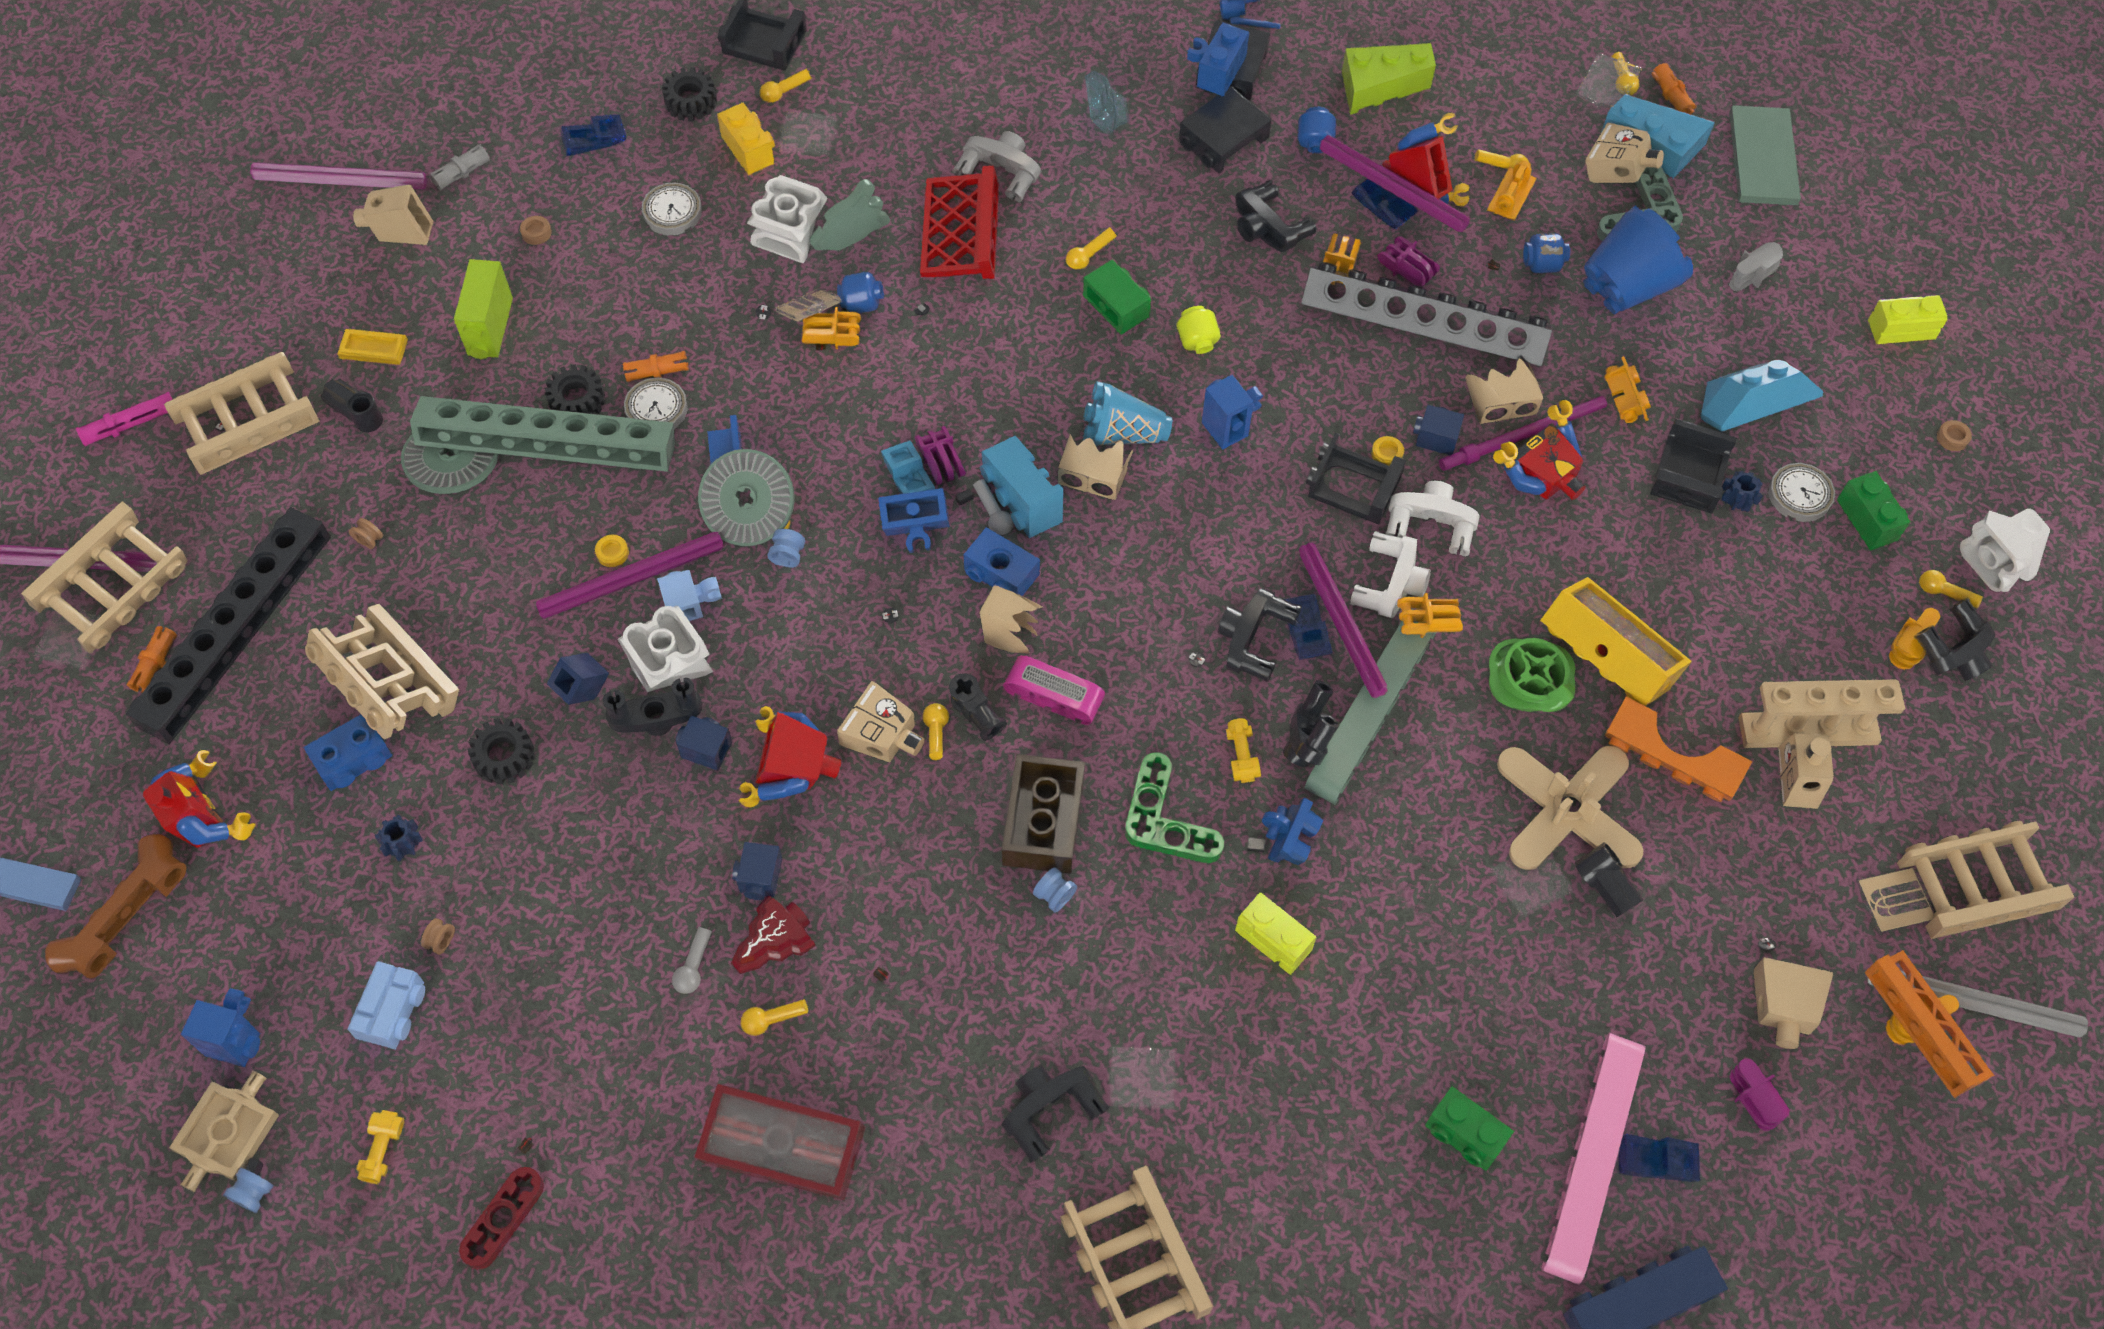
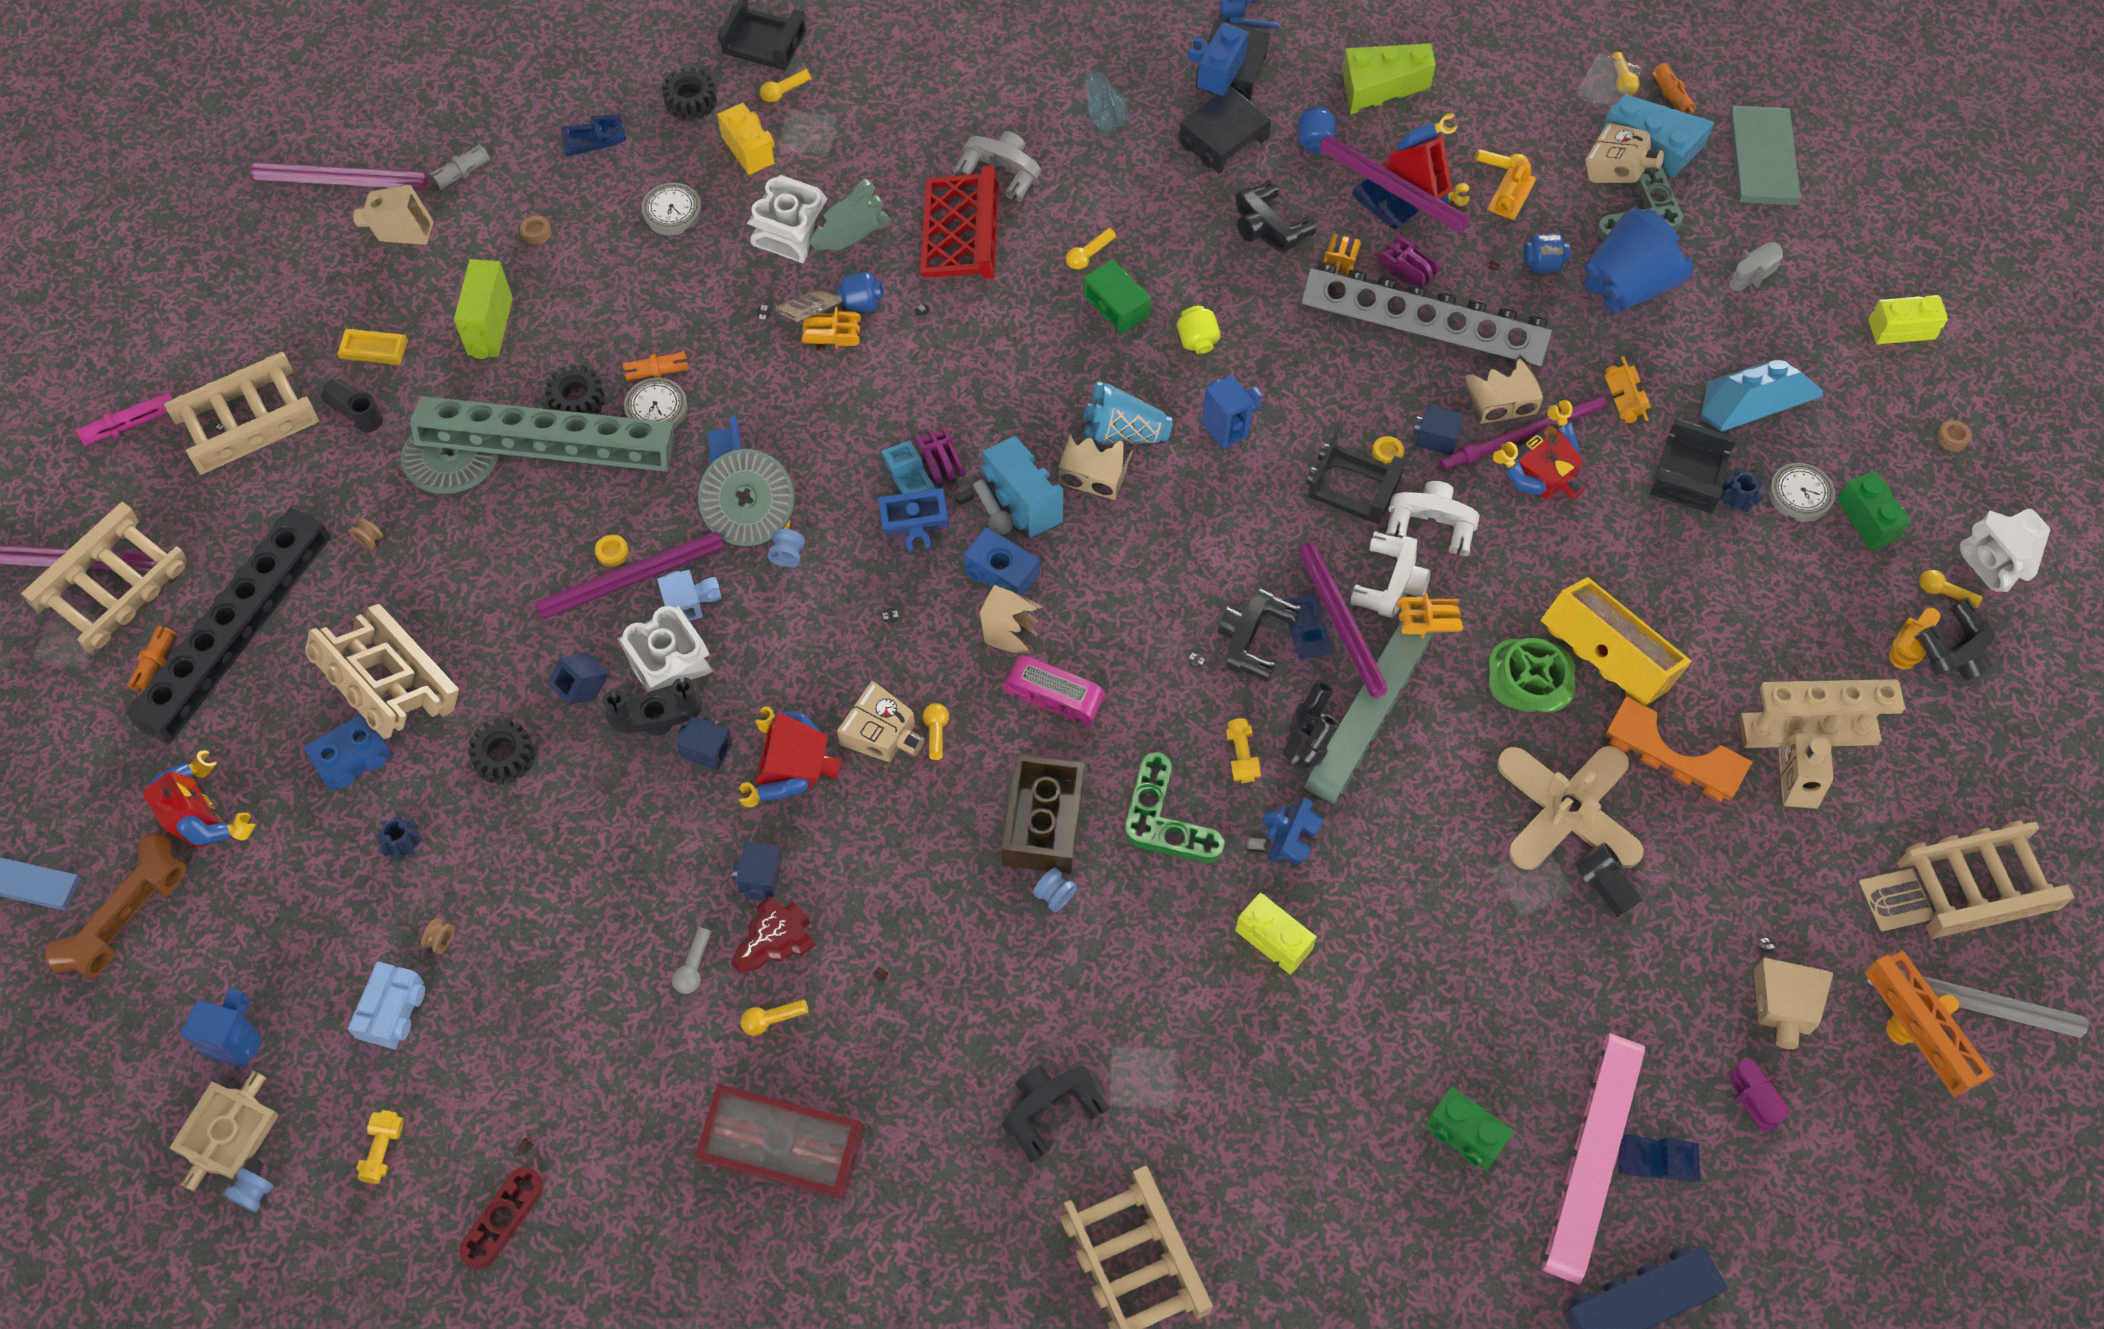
black connector [949,673,1007,741] -> none

